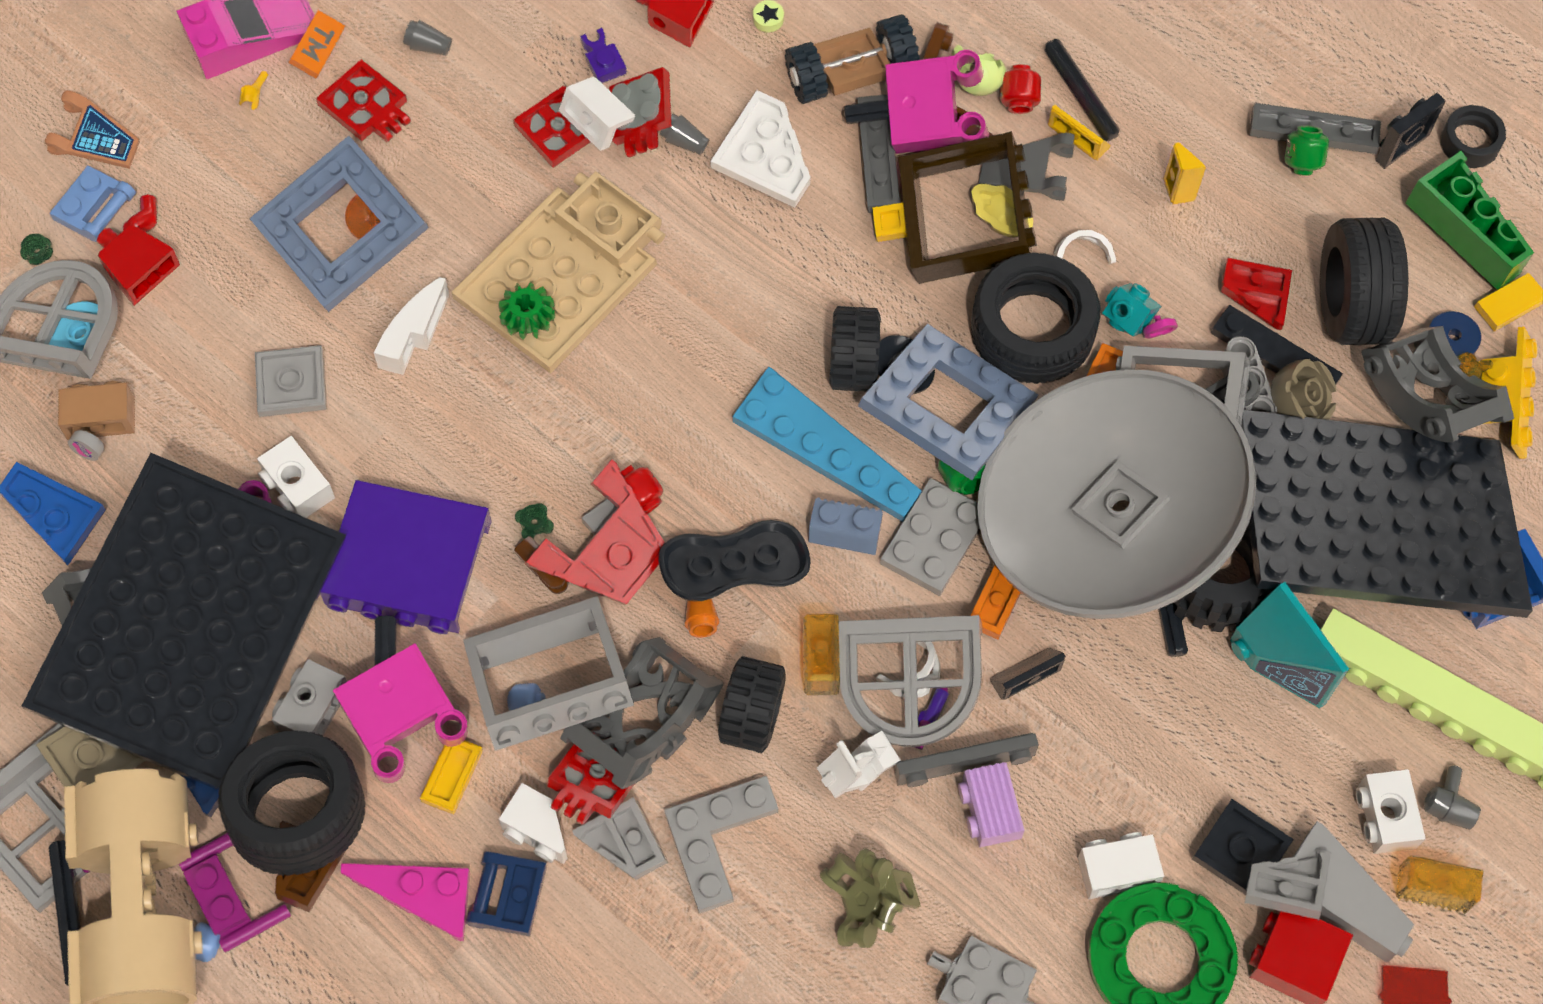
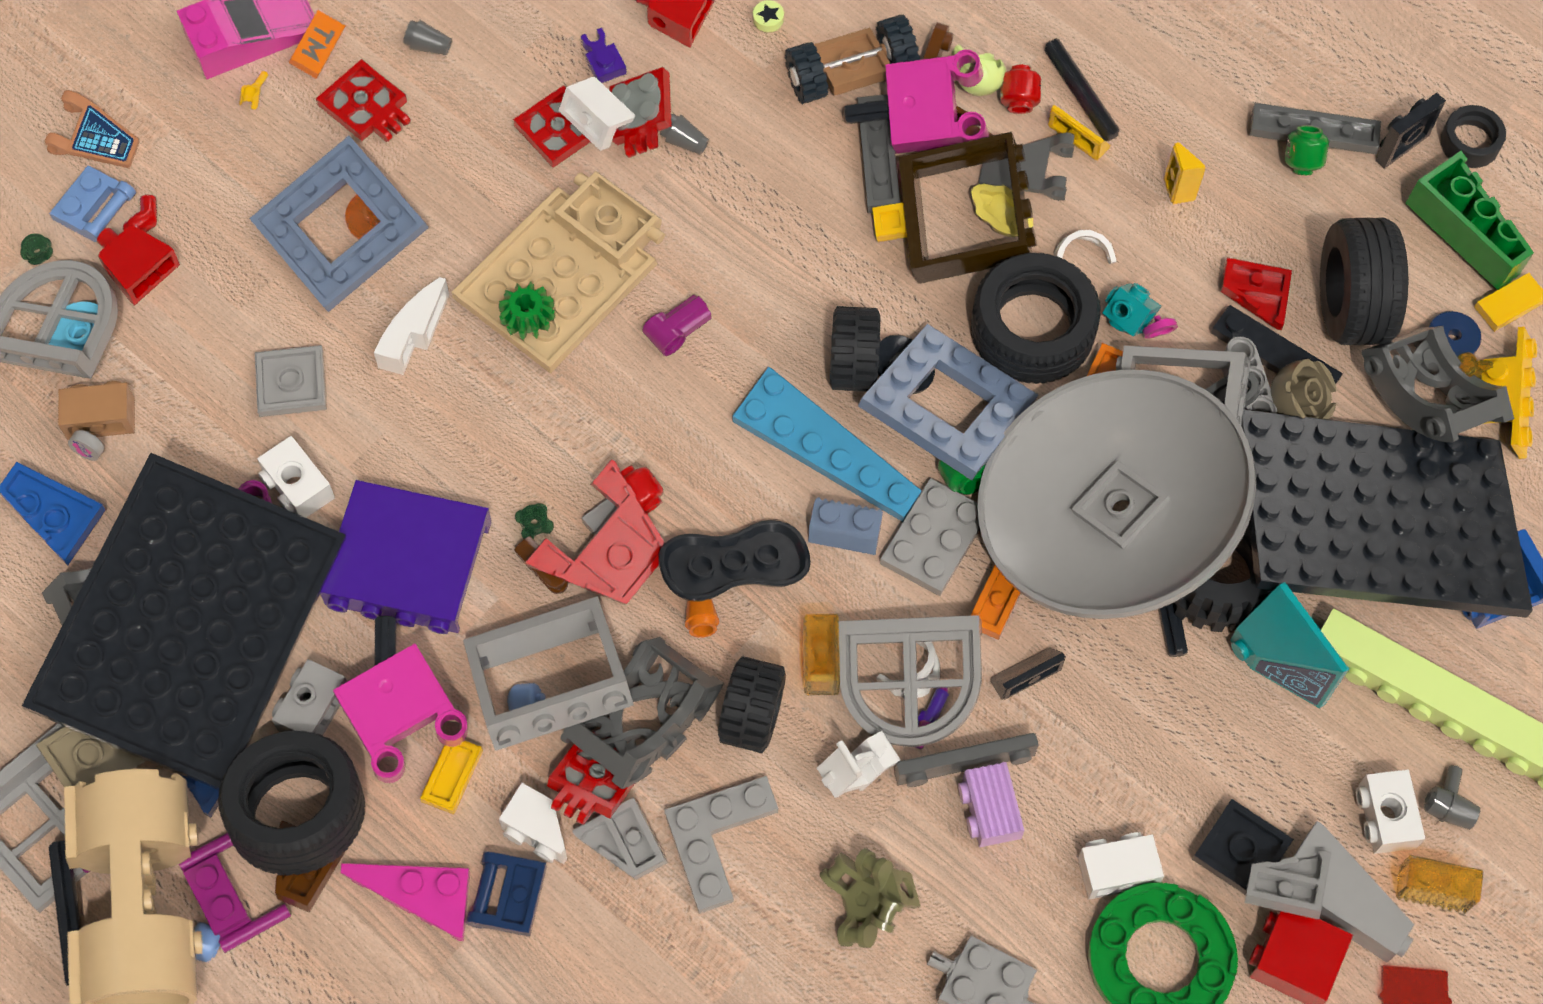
white plate [710,90,810,208] -> none
none -> magenta piece [642,295,712,356]

